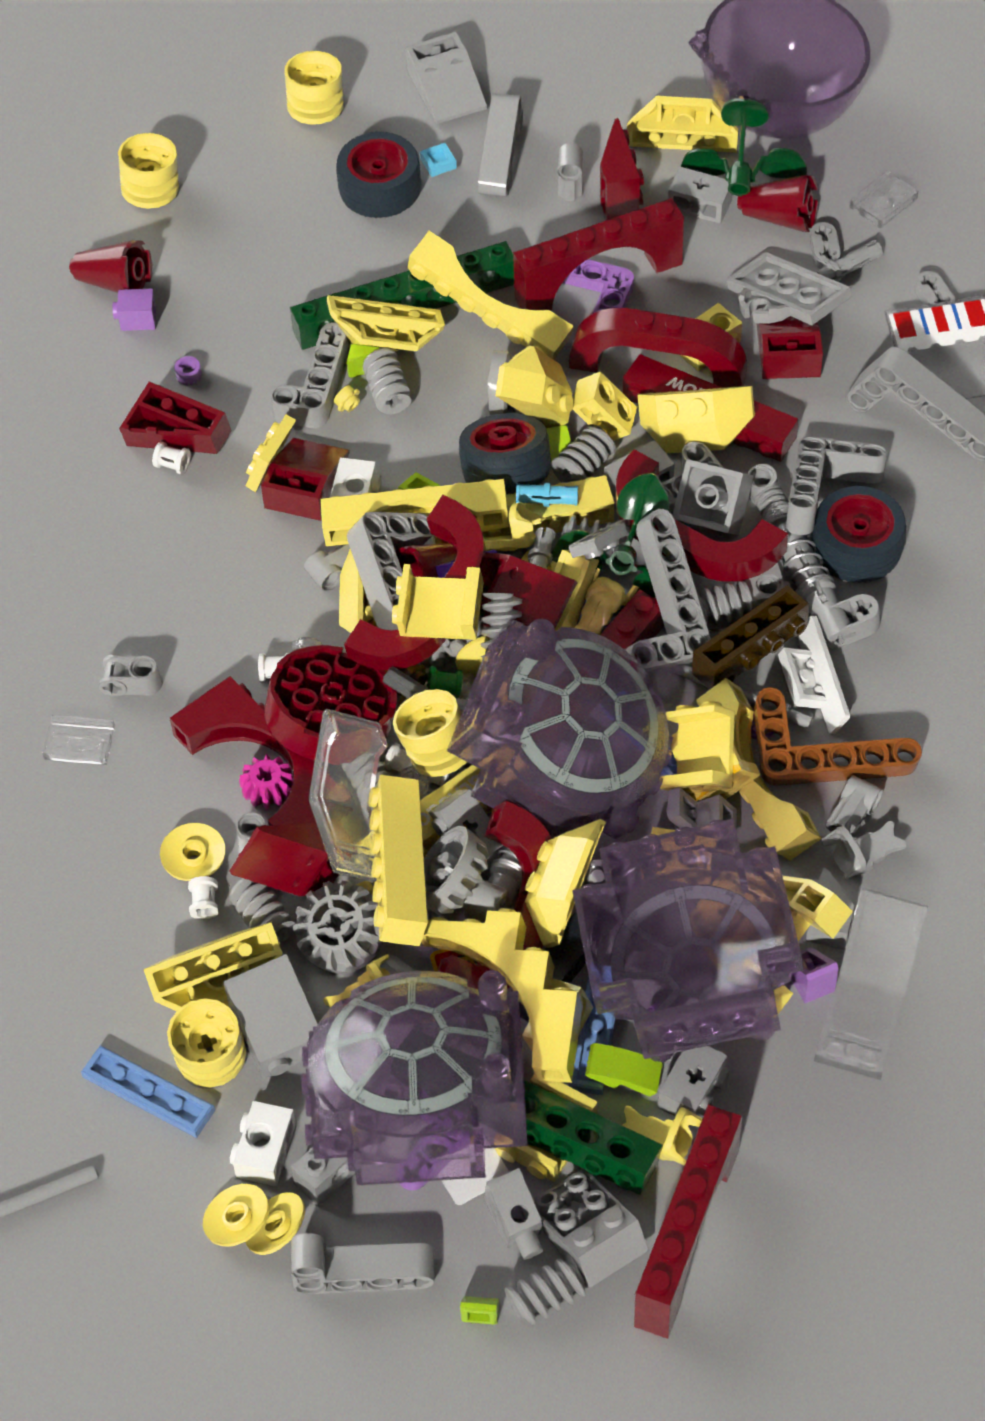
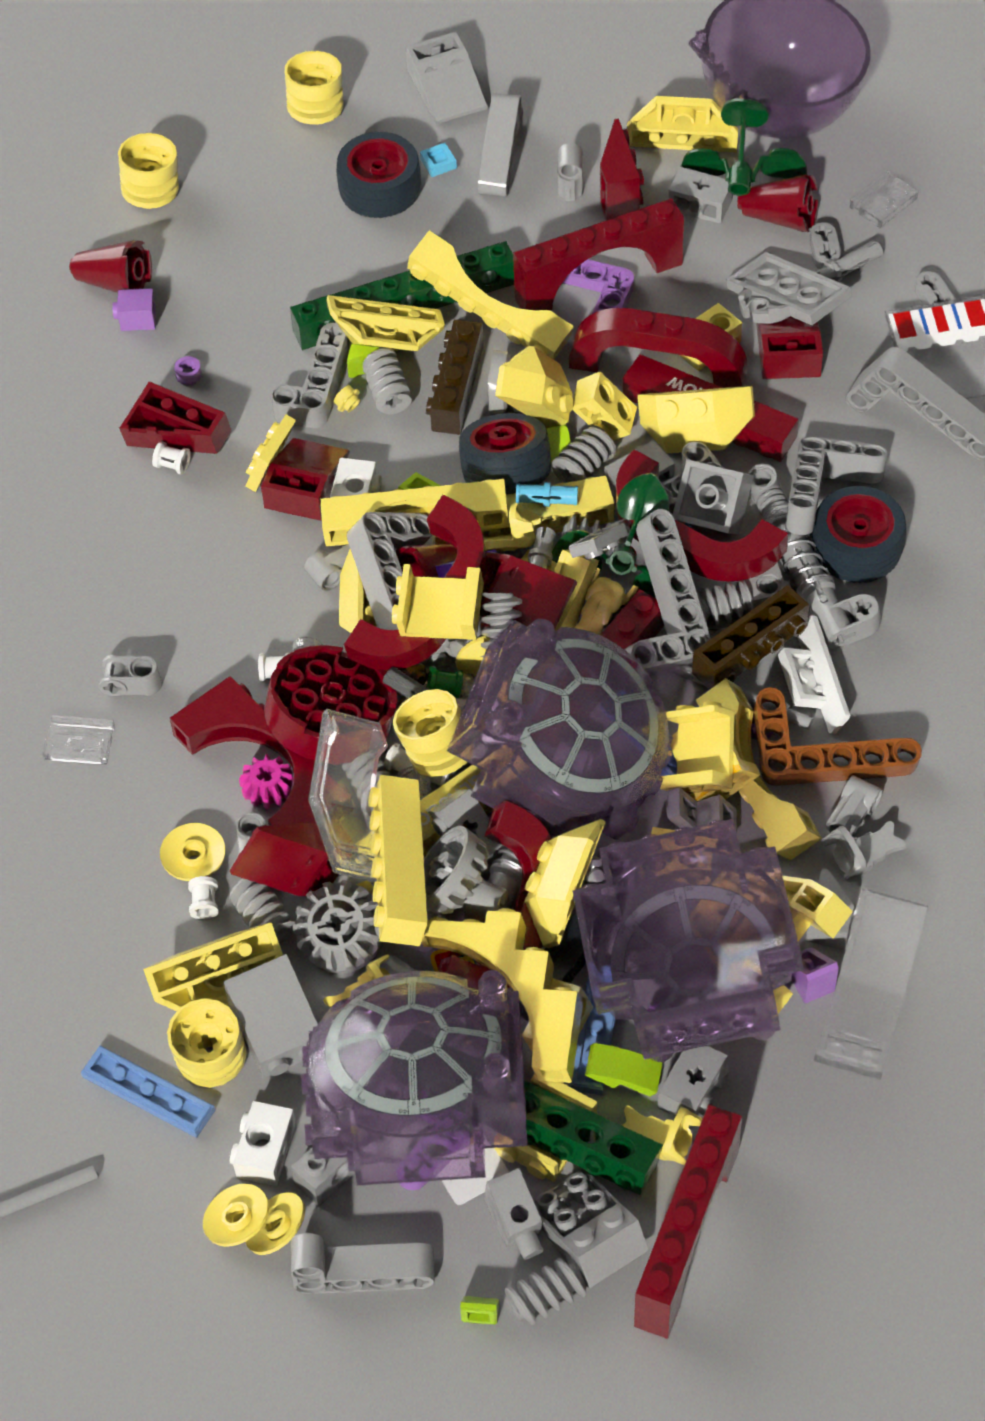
none -> dark brown brick [426,319,483,435]

